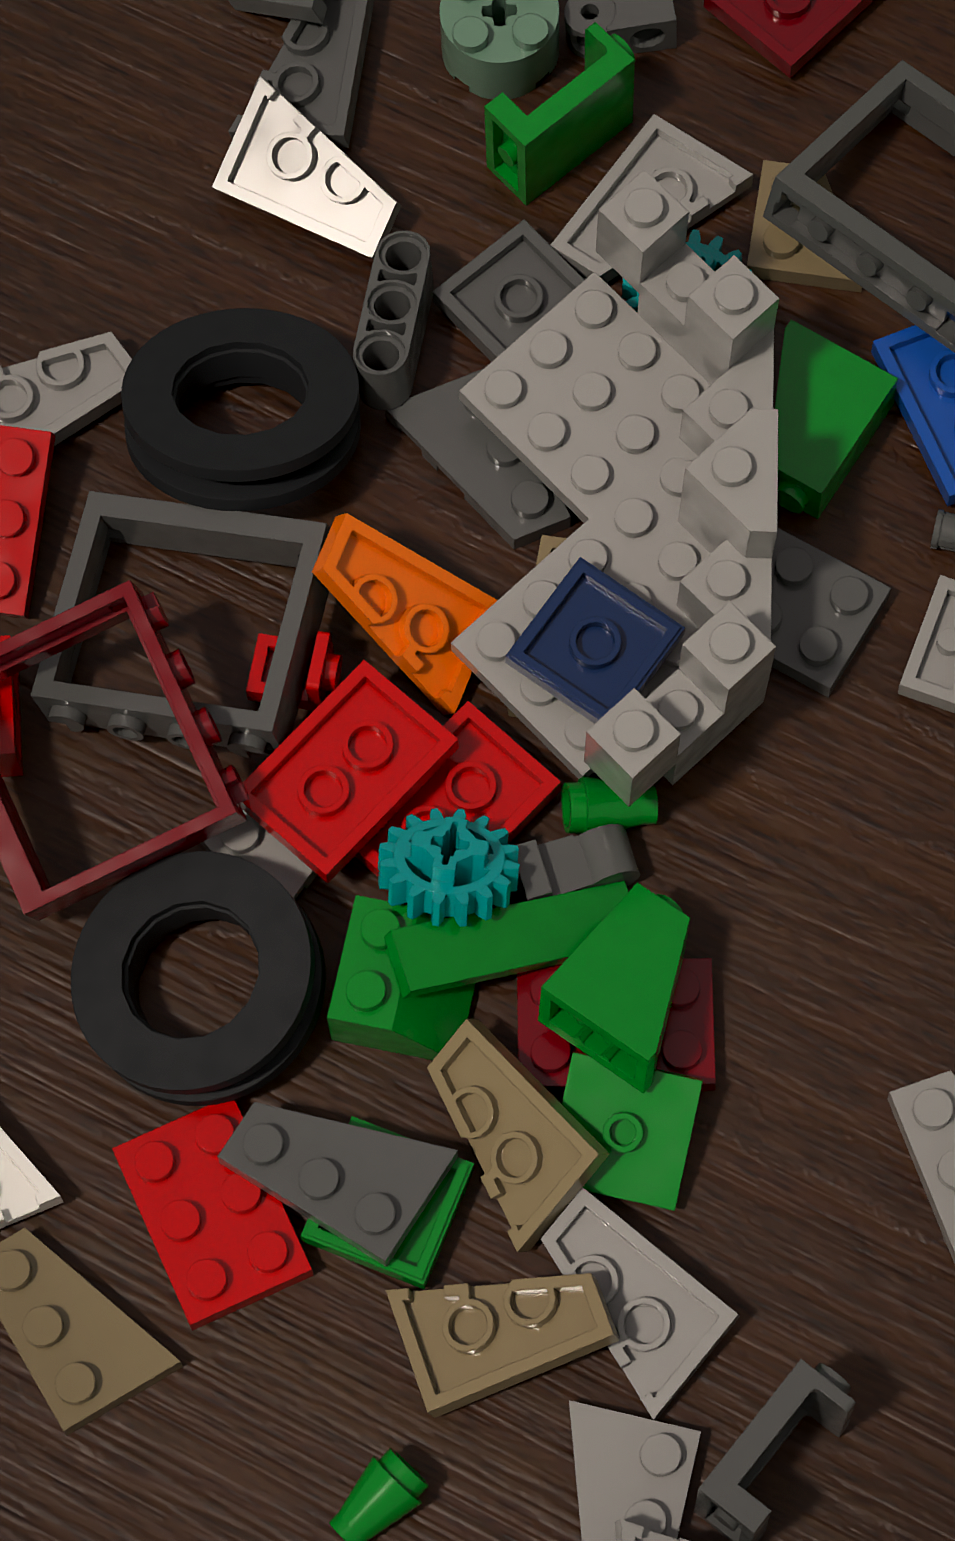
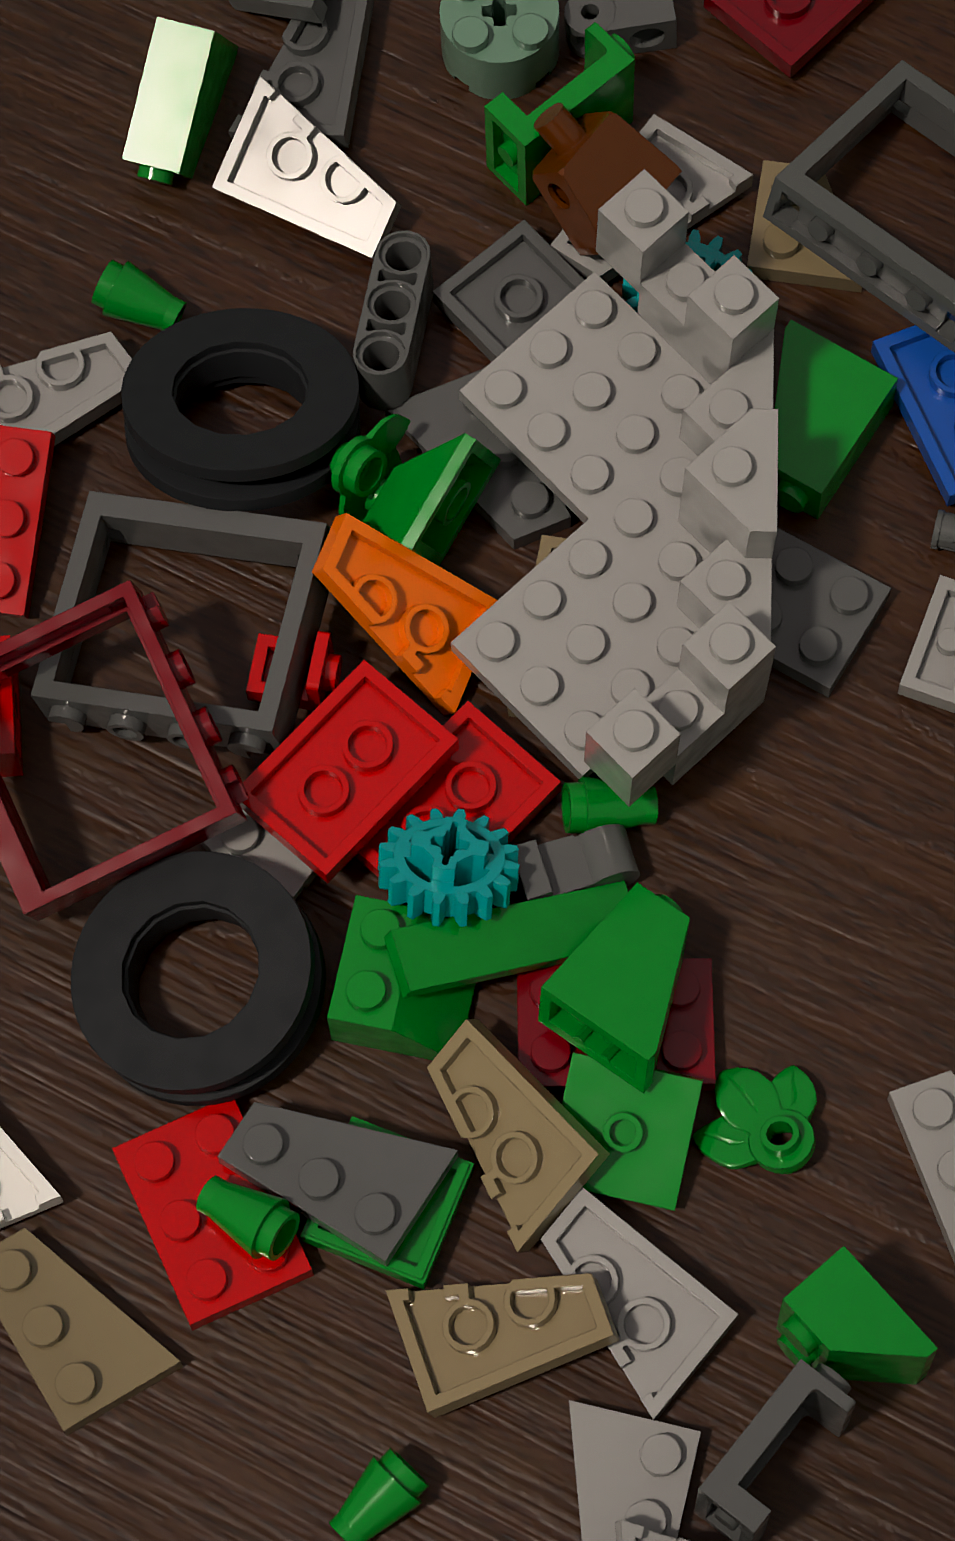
dark blue plate [505,557,685,724] -> none
none -> green cone [91,259,187,331]
none -> slope [122,17,239,185]
none -> green cone [196,1176,300,1261]
none -> green plate [330,414,410,522]
none -> green slope [363,433,502,566]
none -> reddish brown torso [533,103,682,256]
none -> green plate [693,1065,817,1174]
none -> green slope [776,1246,938,1385]

